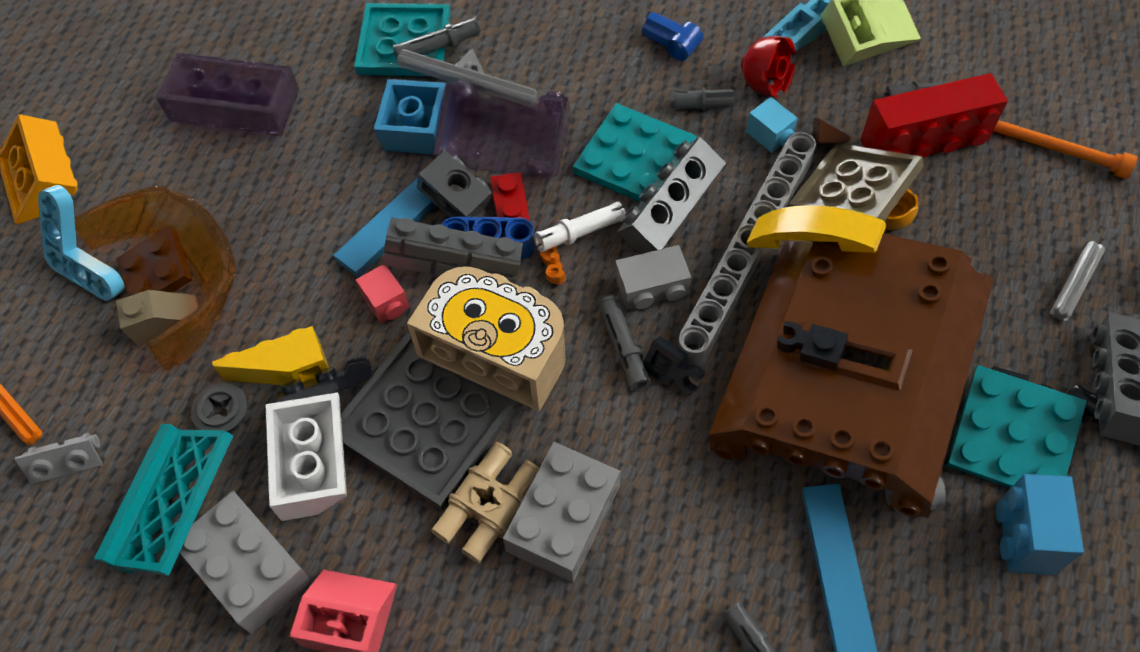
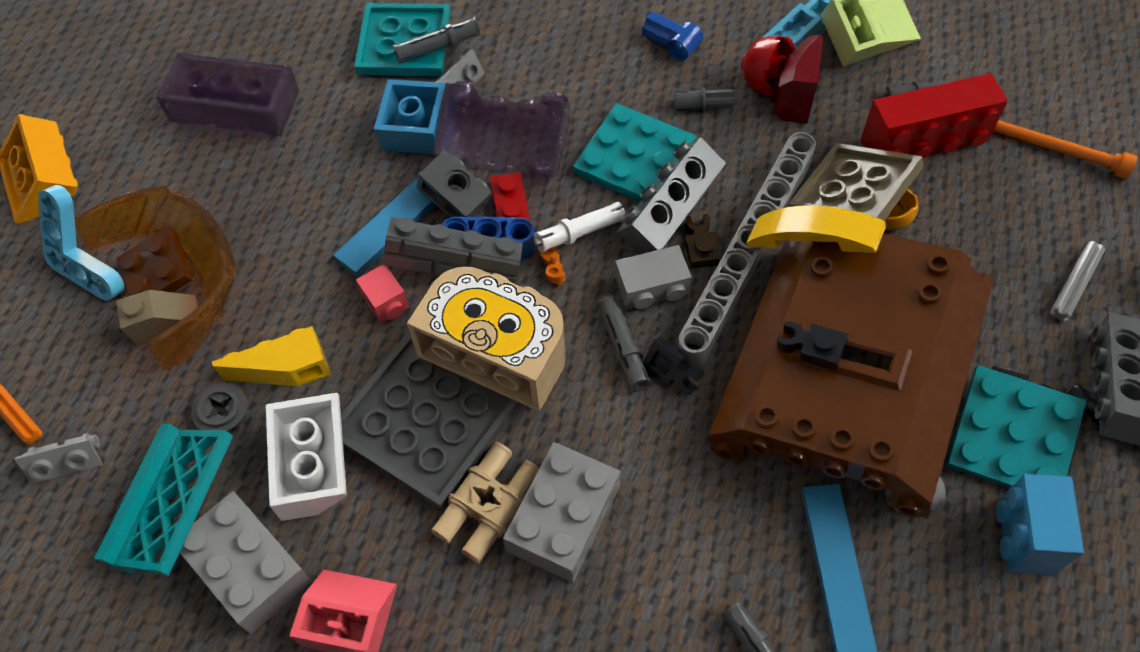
black hinge [276,356,373,402] -> none
light grey axle [397,49,537,107] -> none
medium azure brick [746,97,798,153] -> none
reddish brown slope [813,118,851,143] -> none
none -> dark brown plate [685,214,723,269]
none -> dark red slope [773,35,823,124]

